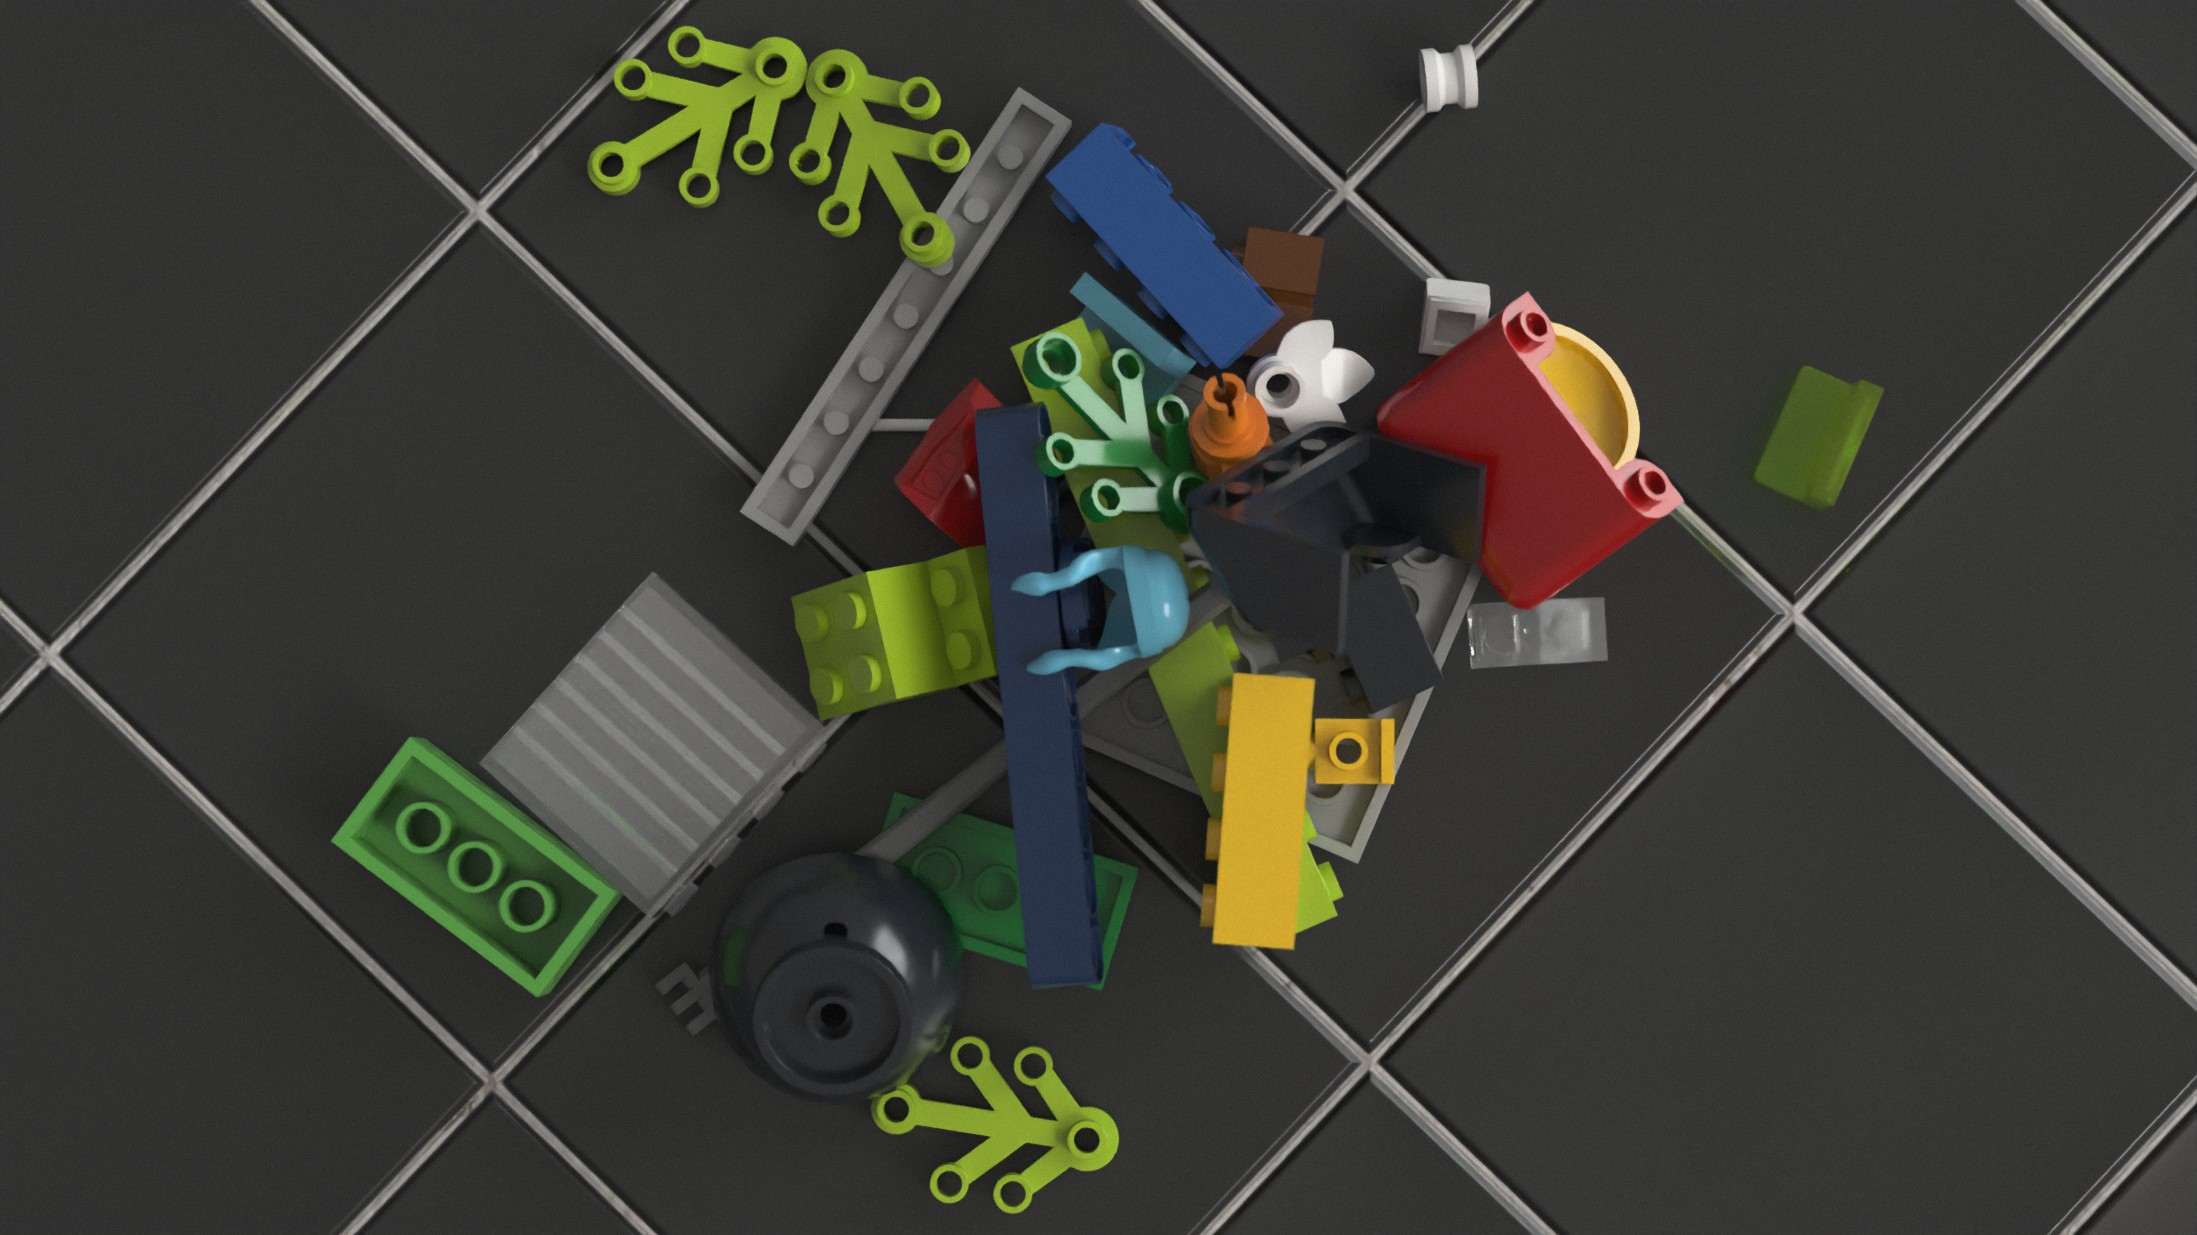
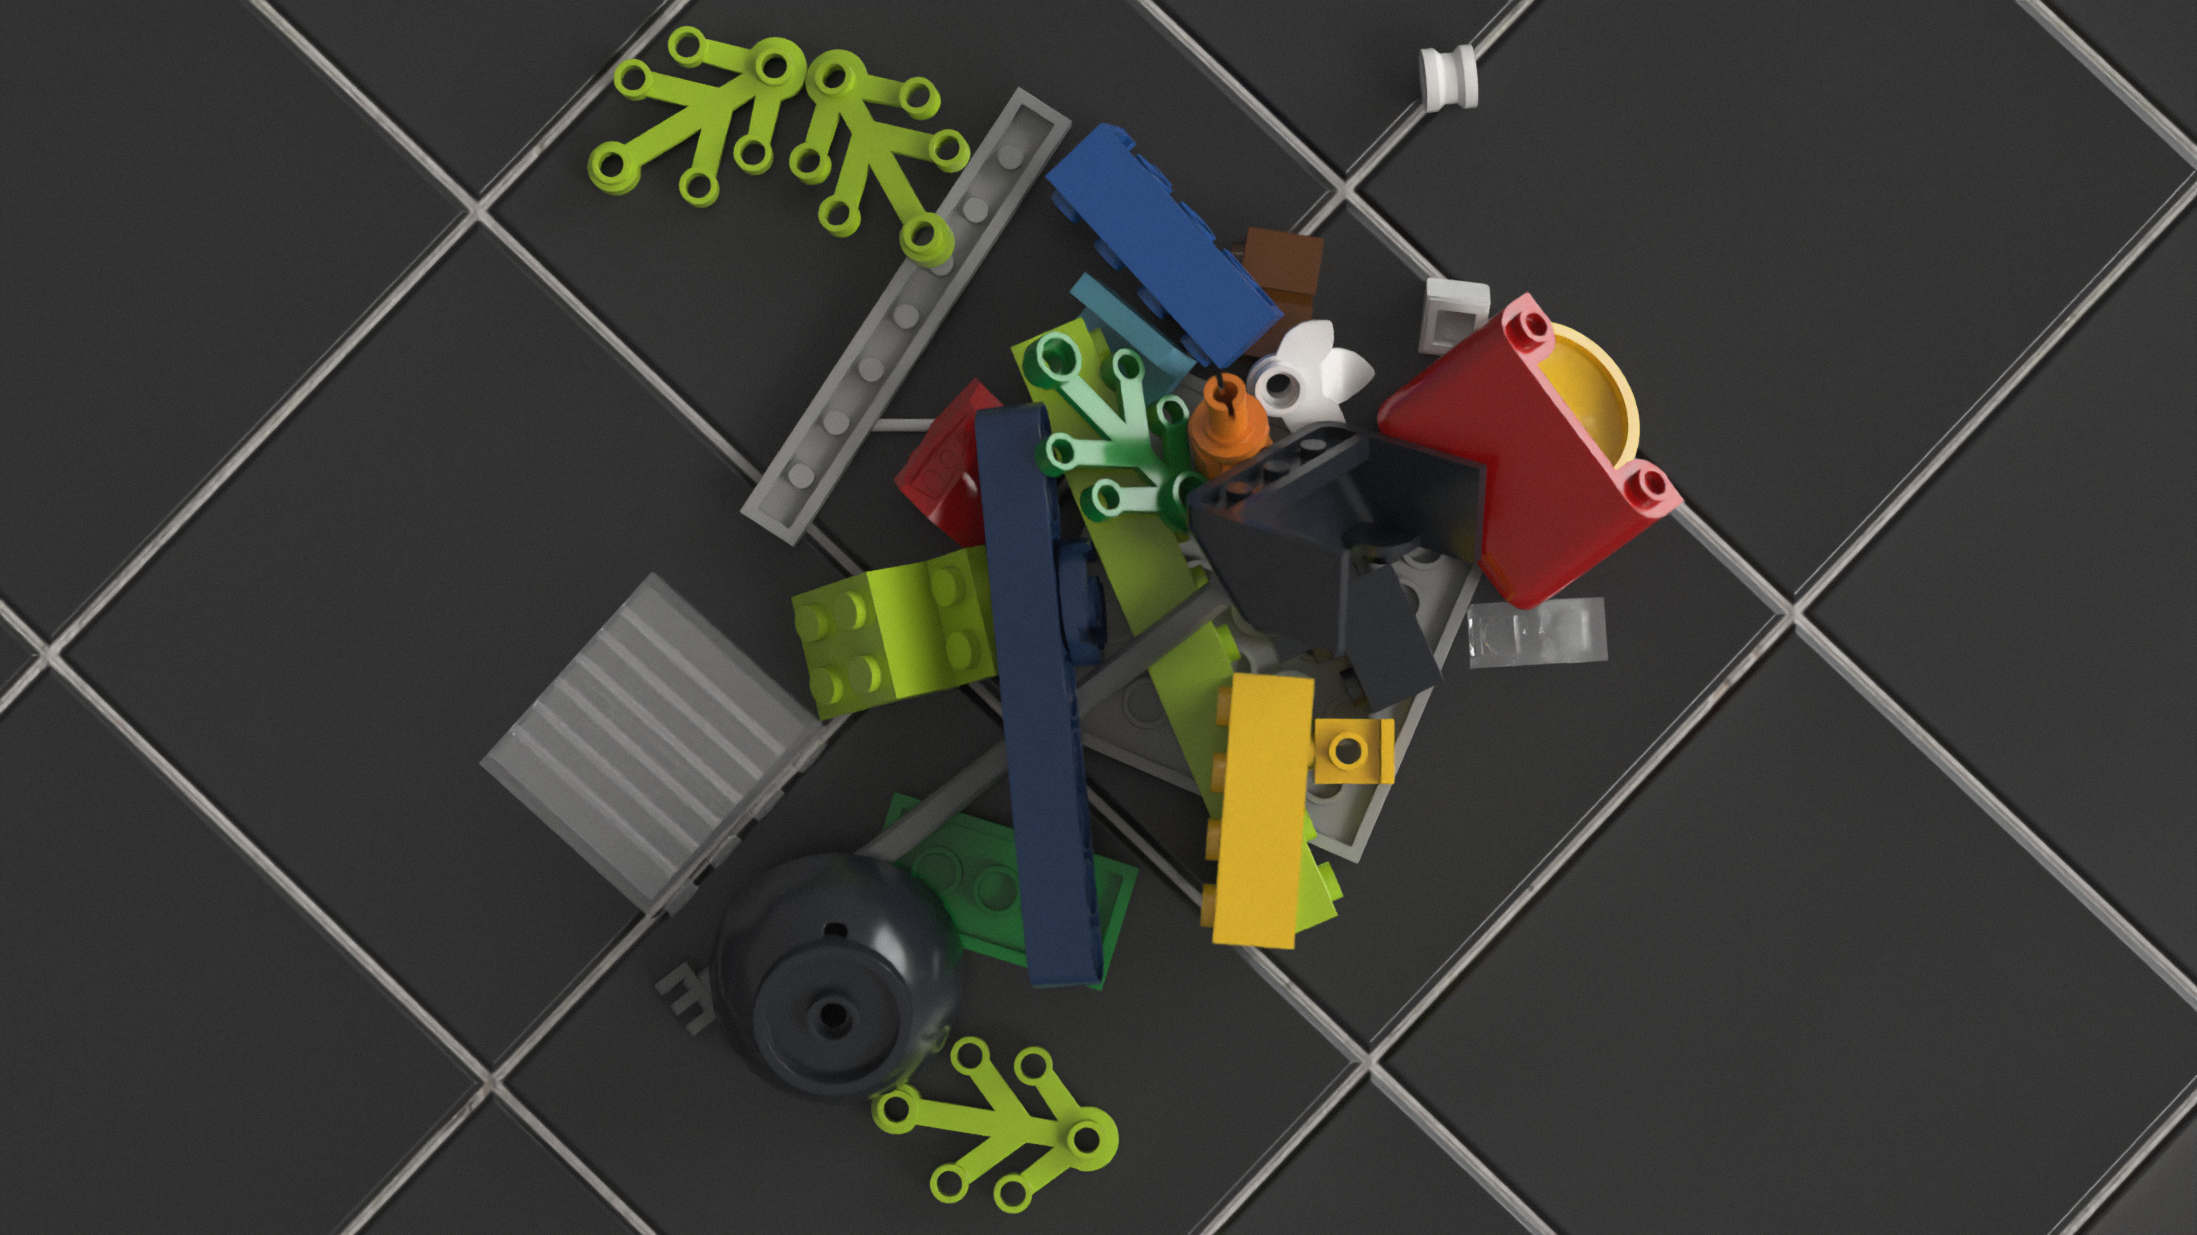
bright green brick [331,737,626,998] -> none
medium azure hair [1011,545,1189,675] -> none
clear neon green panel [1753,366,1884,511] -> none

